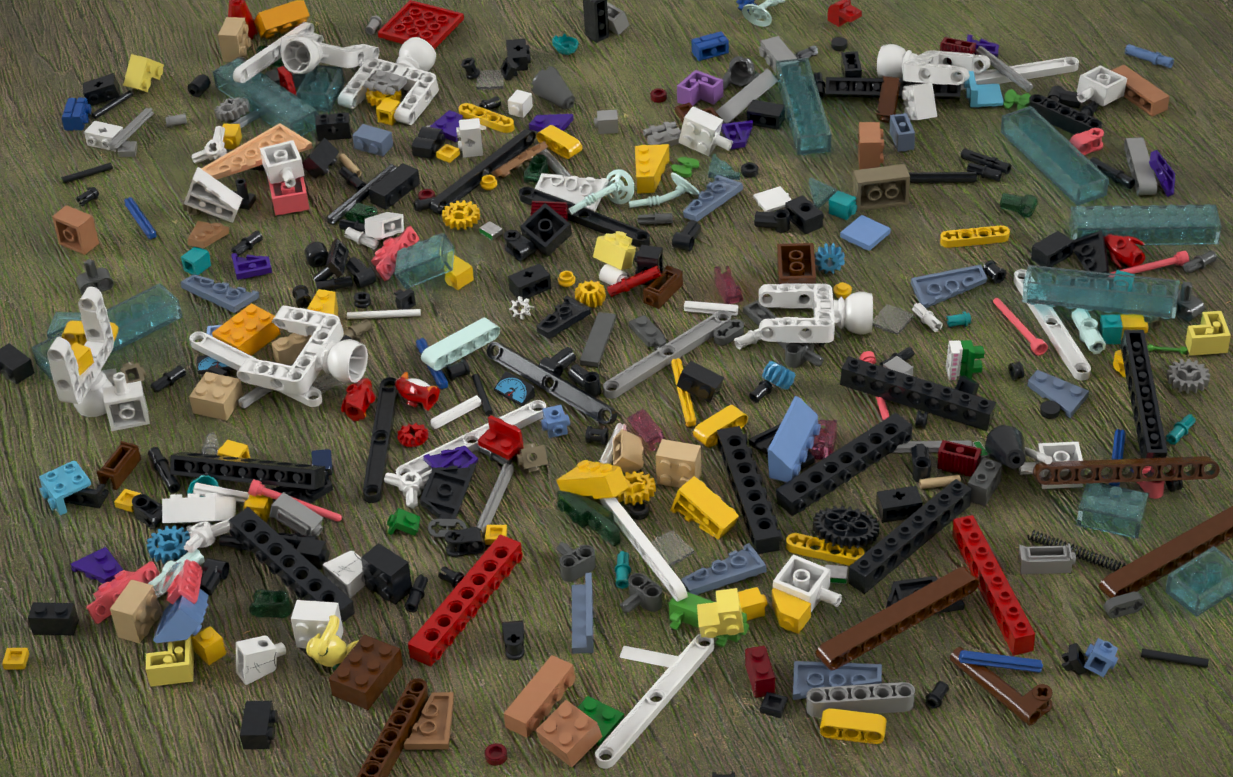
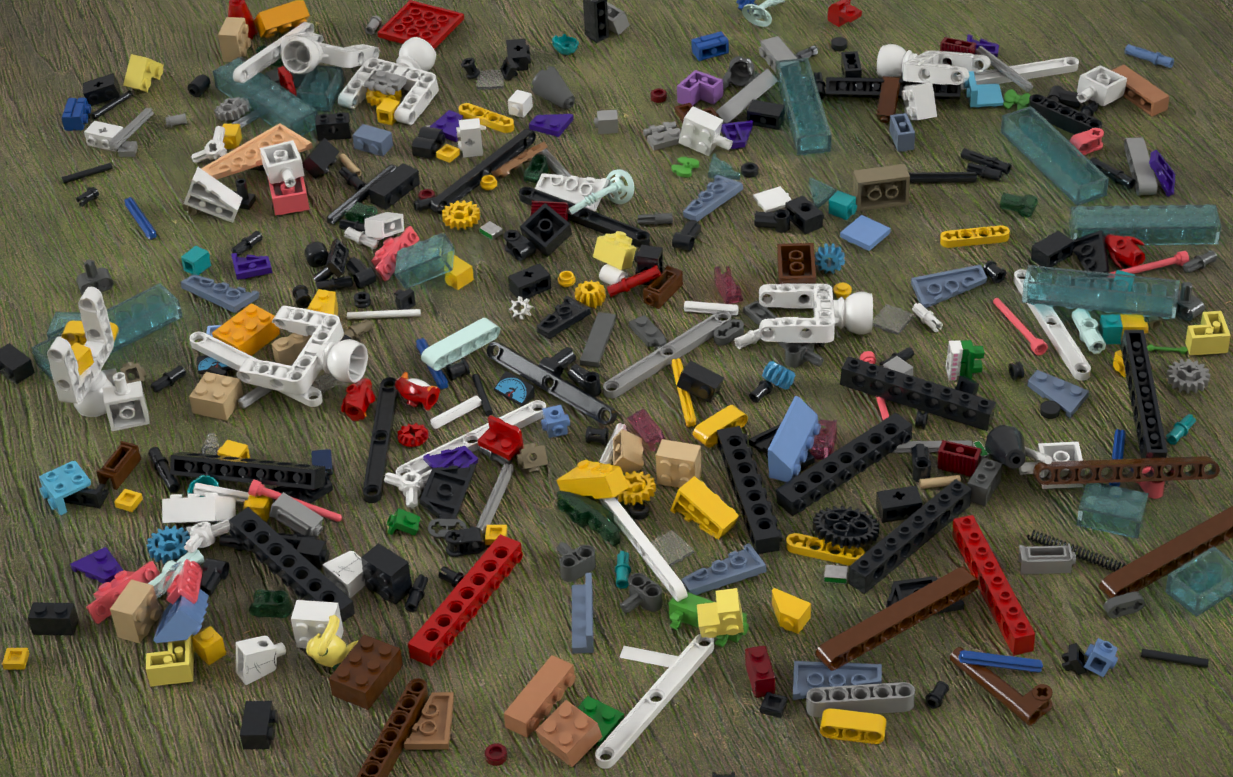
nougat brick [52,205,99,255] -> none
black piece [132,494,162,529] -> none
medium nougat wing [188,221,229,248] -> none
black pin [479,96,501,110] -> none
black piece [502,620,525,660] -> none
yellow beam [536,125,582,159] -> none
light aqua dish [628,172,700,208] -> none
yellow wedge [635,144,670,194] -> none
yellow brick [738,587,767,621] -> none
white brick [773,555,842,612] -> none
nougat brick [858,122,884,170] -> none
teal pin [946,311,971,328] -> none
black bush [1165,480,1183,492] -> none

